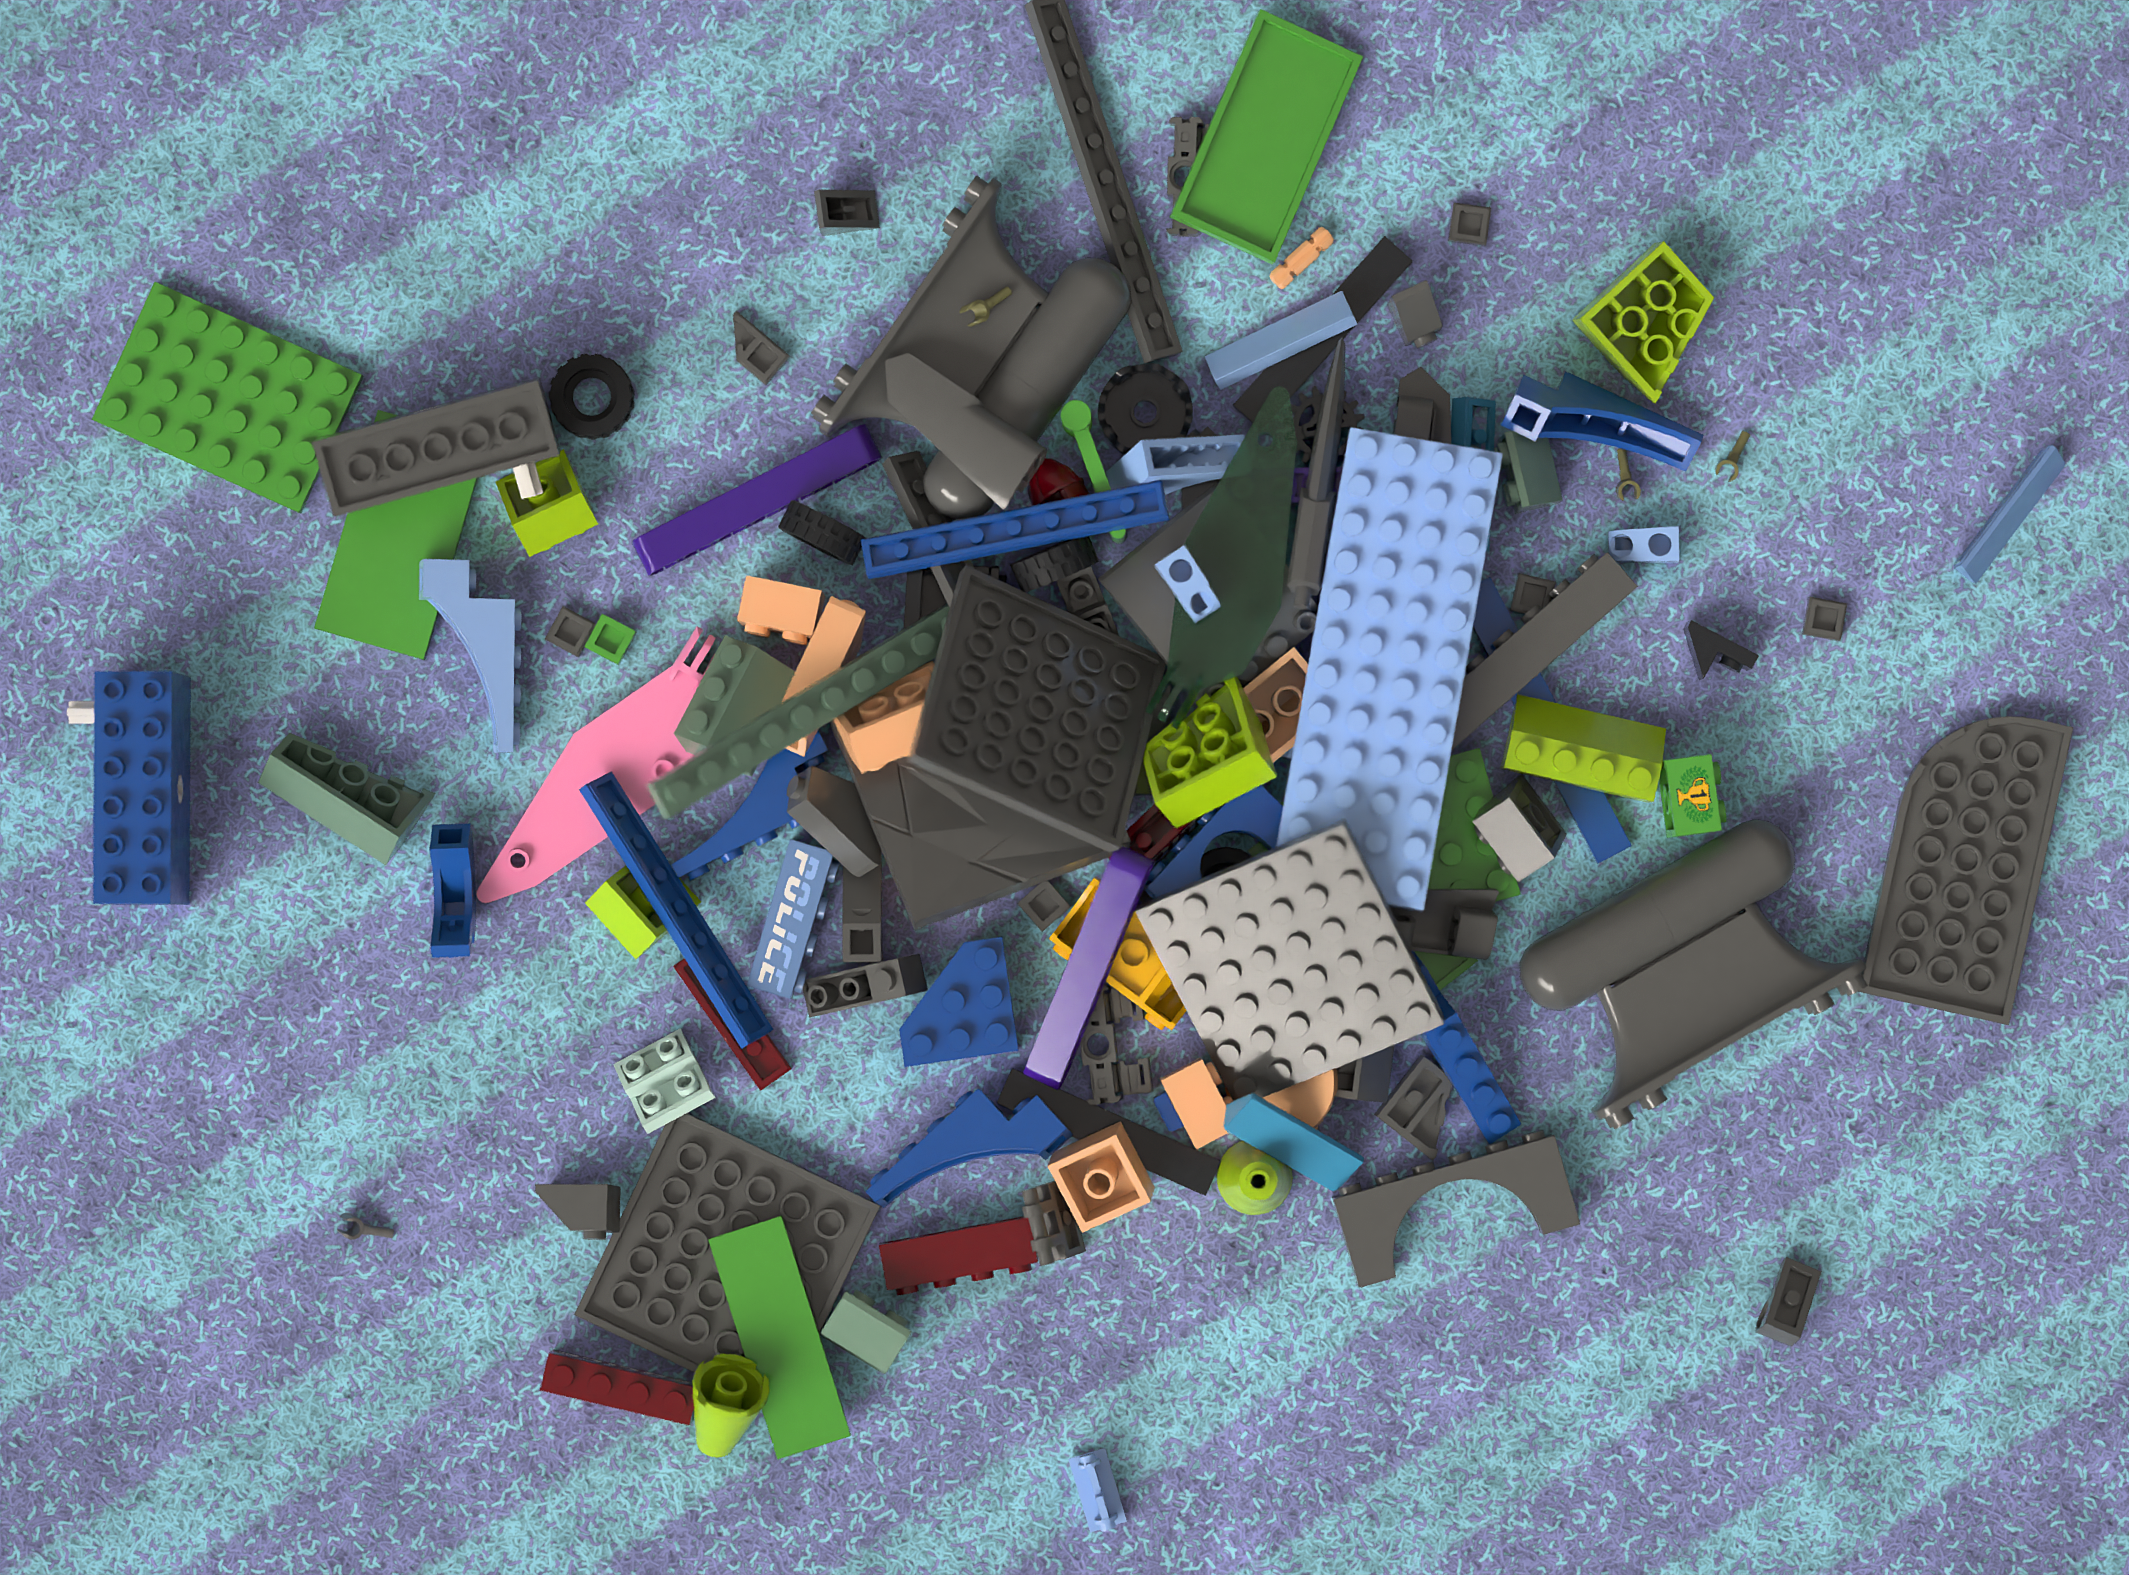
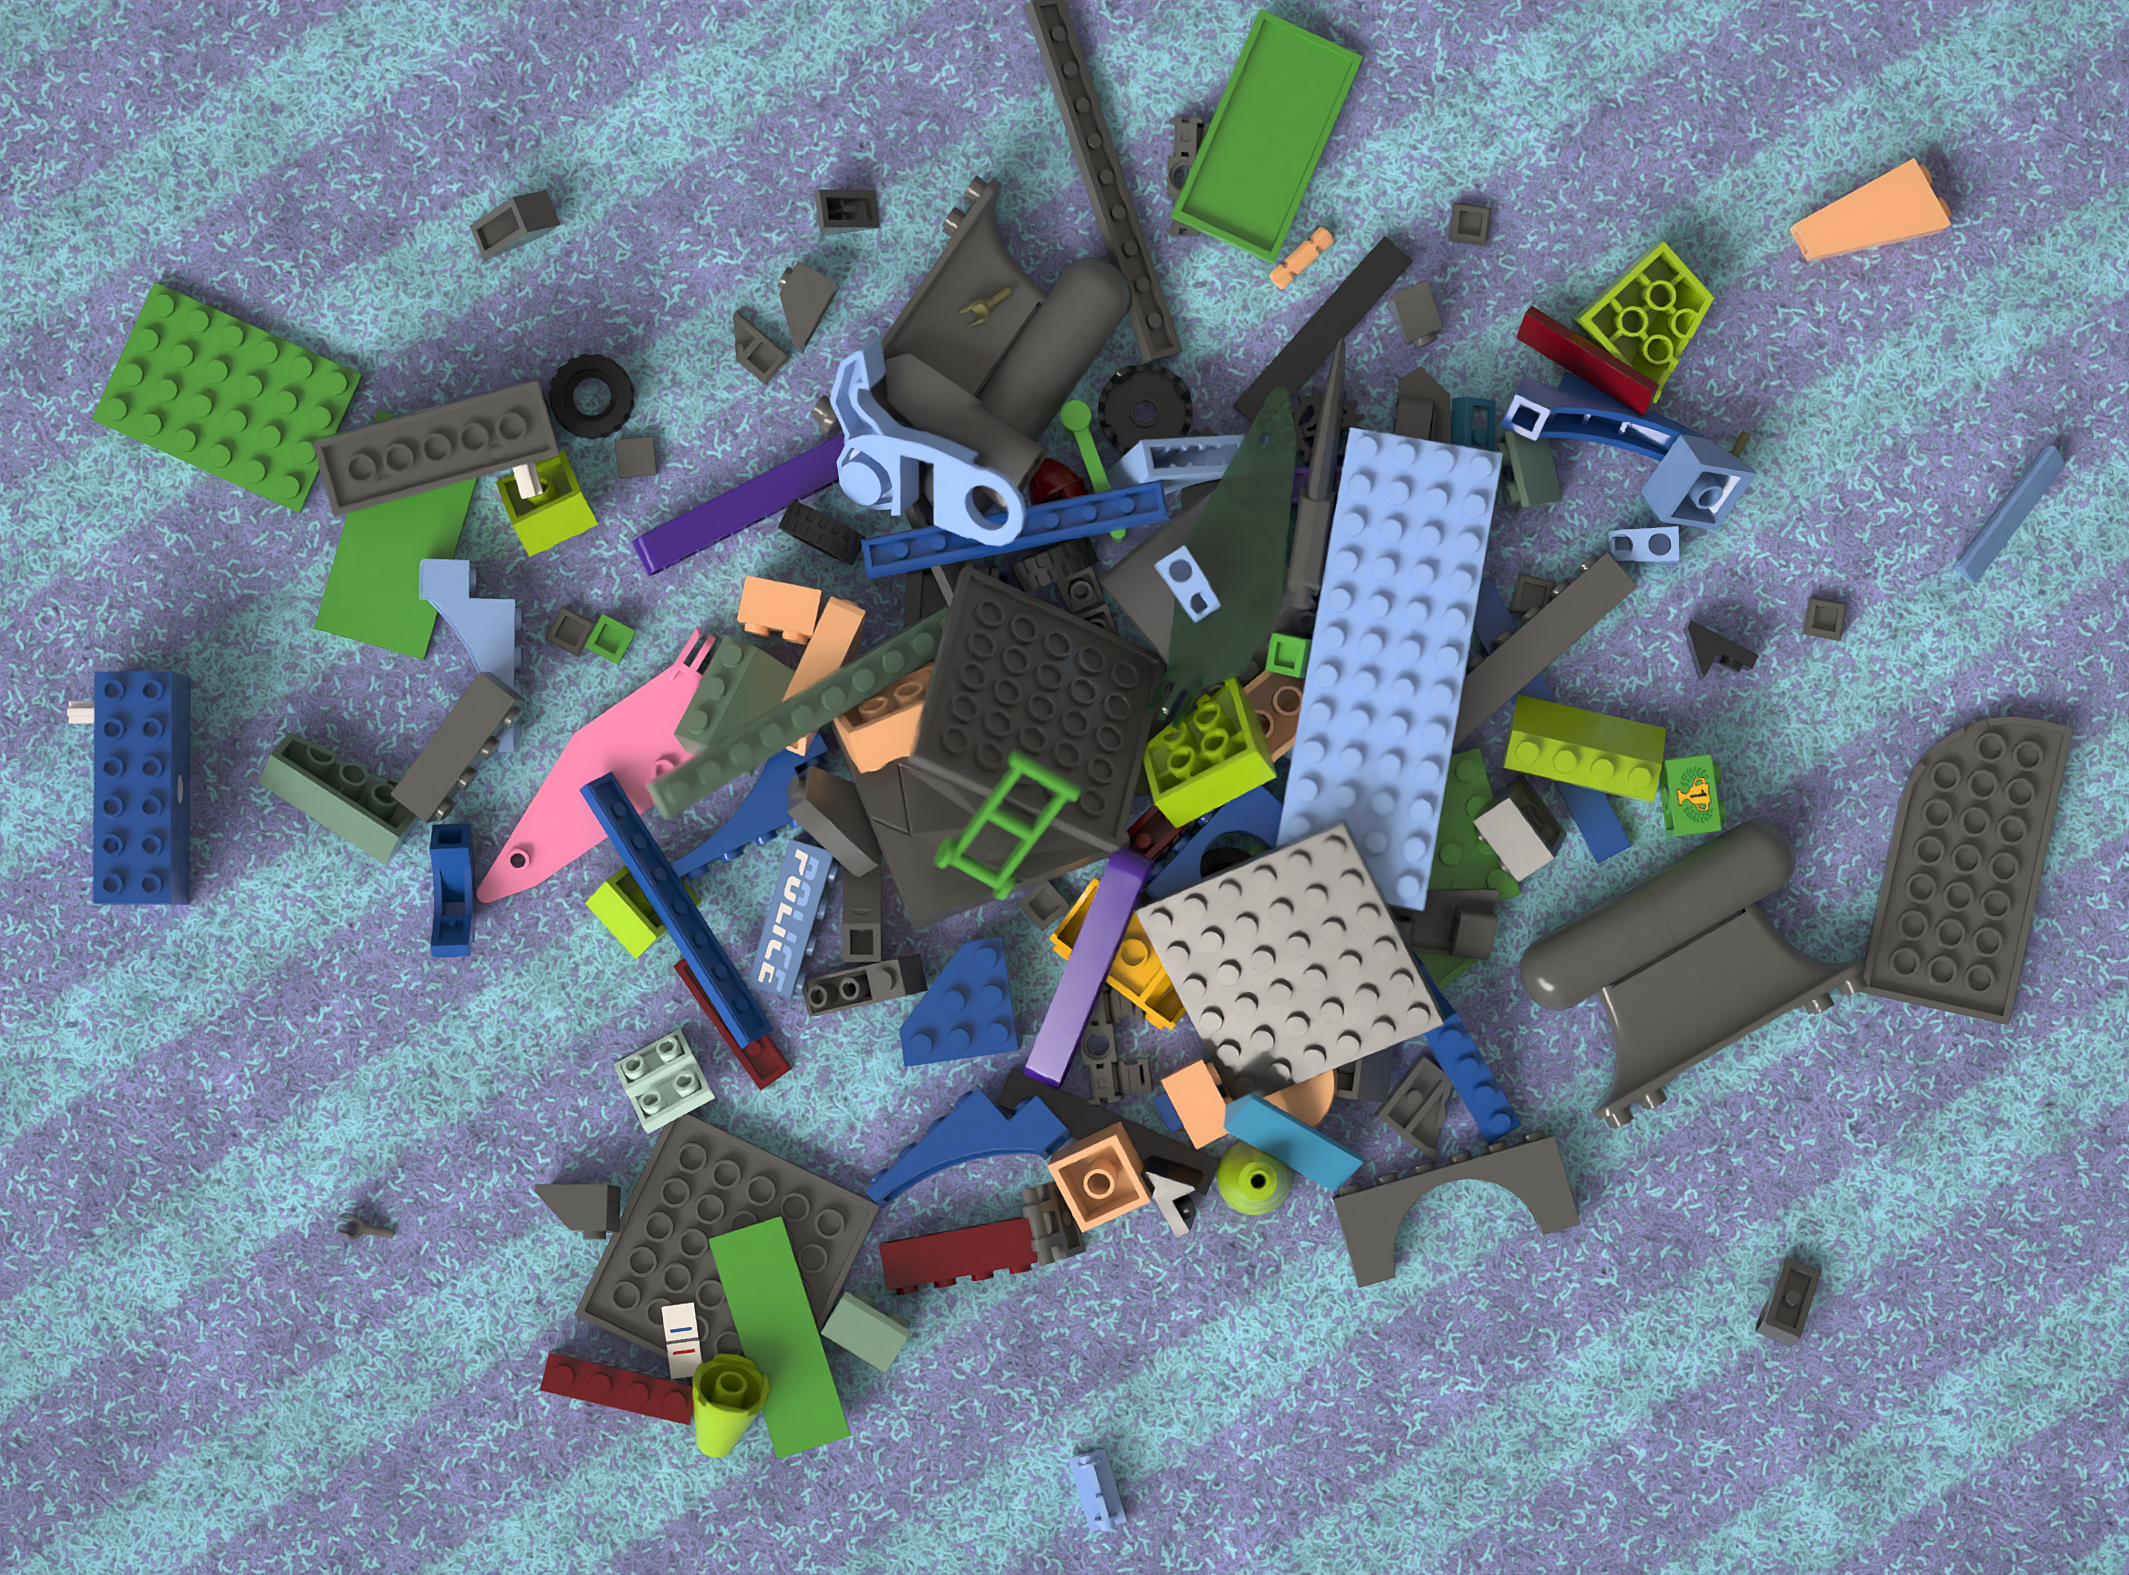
light blue slope [1205,291,1357,390] -> none
olive hand [1616,448,1641,501] -> none
none -> dark grey brick [390,672,526,823]
none -> dark grey slope [470,190,561,260]
none -> dark grey tile [615,436,658,479]
none -> white sticker [662,1303,702,1379]
none -> dark grey slope [777,261,839,353]
none -> light blue animal [830,337,1026,546]
none -> bright green piece [934,750,1082,900]
none -> black slope [1140,1156,1203,1238]
none -> bright green plate [1265,632,1312,678]
none -> dark red tile [1516,306,1659,416]
none -> medium blue slope [1640,434,1757,530]
none -> light nougat slope [1789,158,1951,262]

